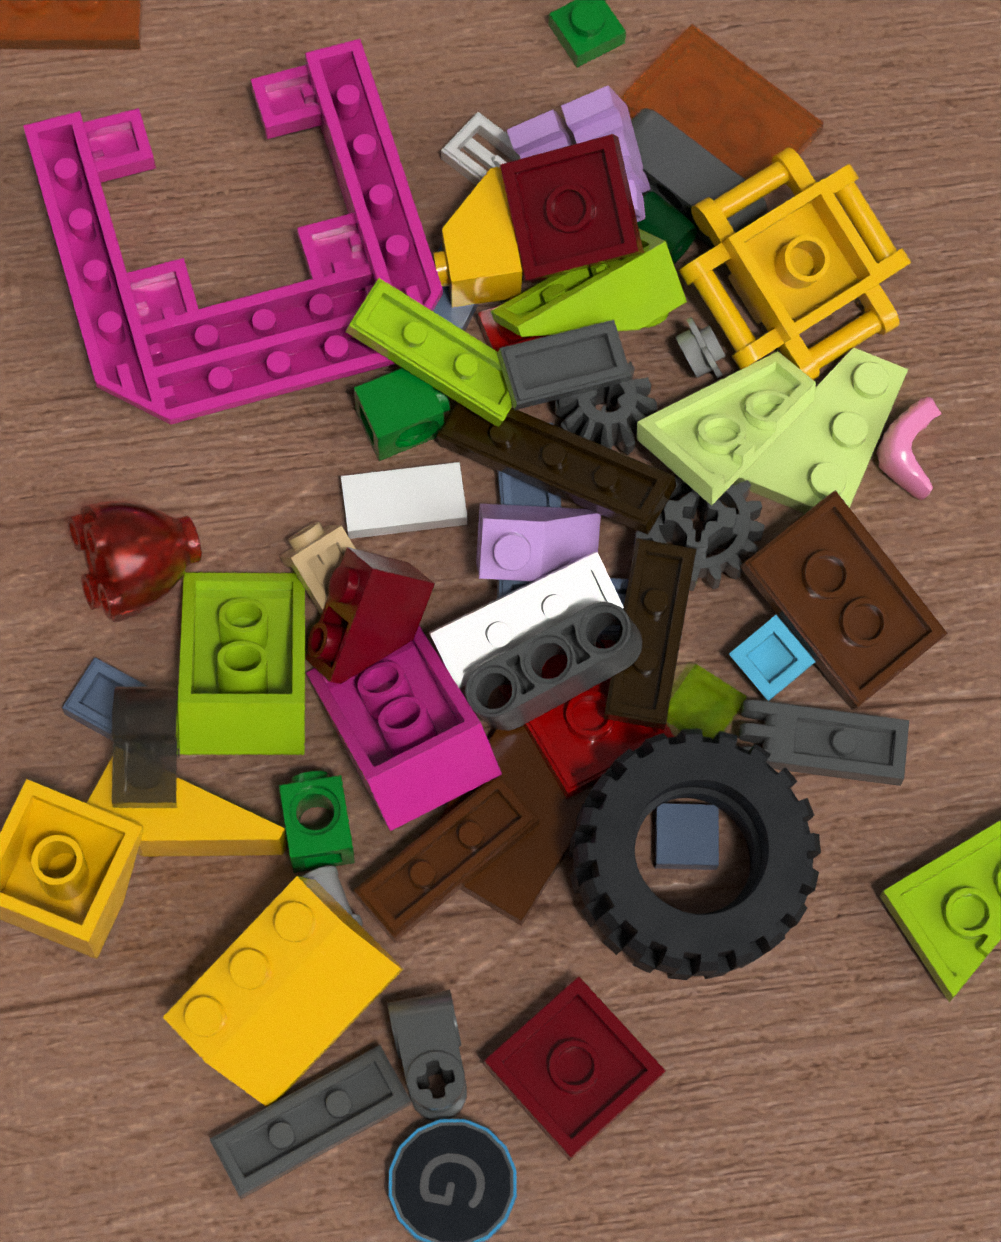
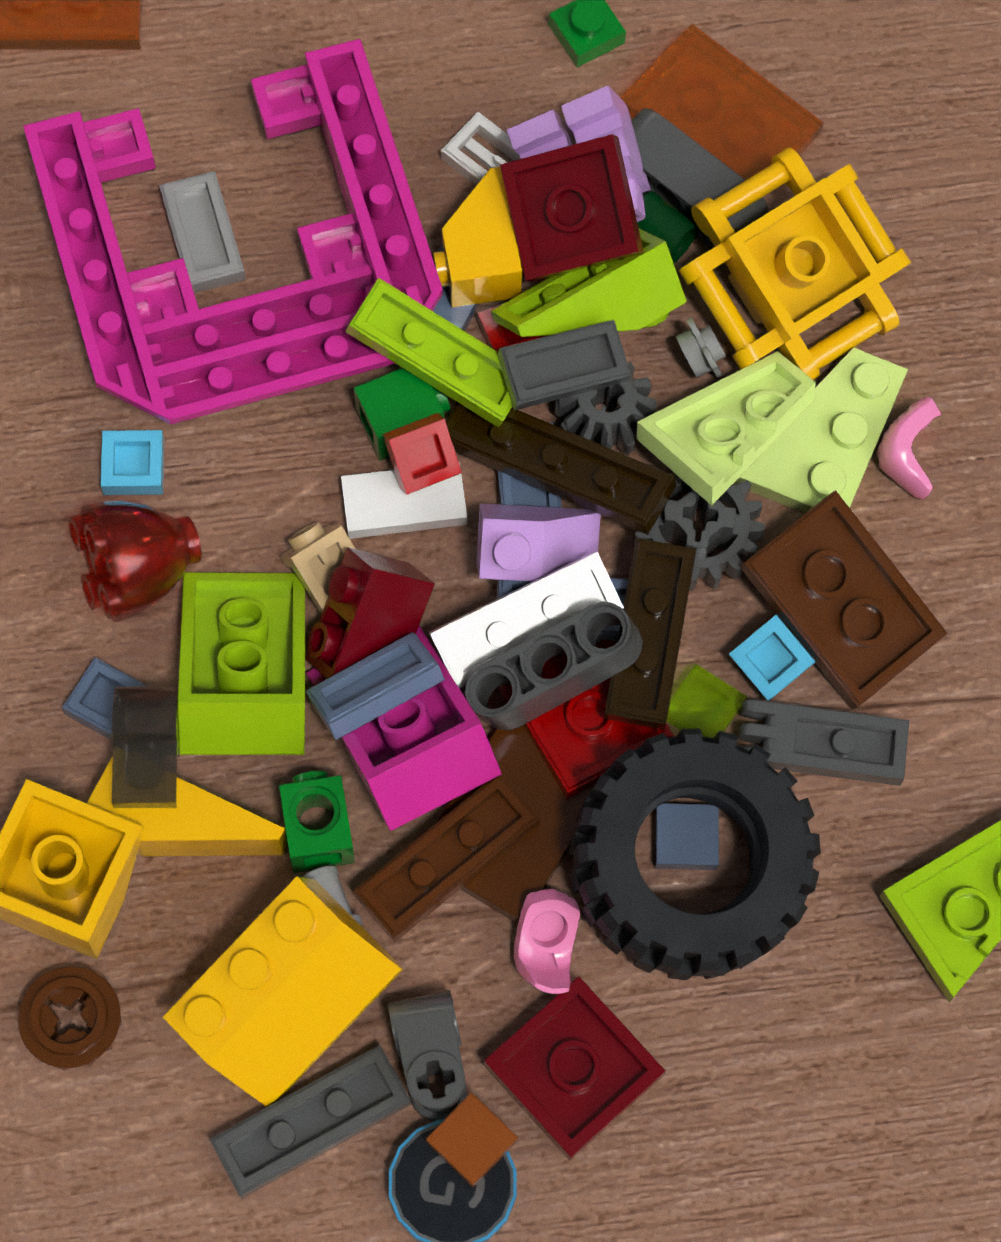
none -> reddish brown gear [18,967,122,1071]
none -> medium azure plate [101,430,165,495]
none -> light grey tile [159,171,246,293]
none -> sand blue tile [306,632,445,740]
none -> plate [382,413,462,495]
none -> dark orange tile [426,1093,518,1188]
none -> bright pink hair [514,889,580,994]

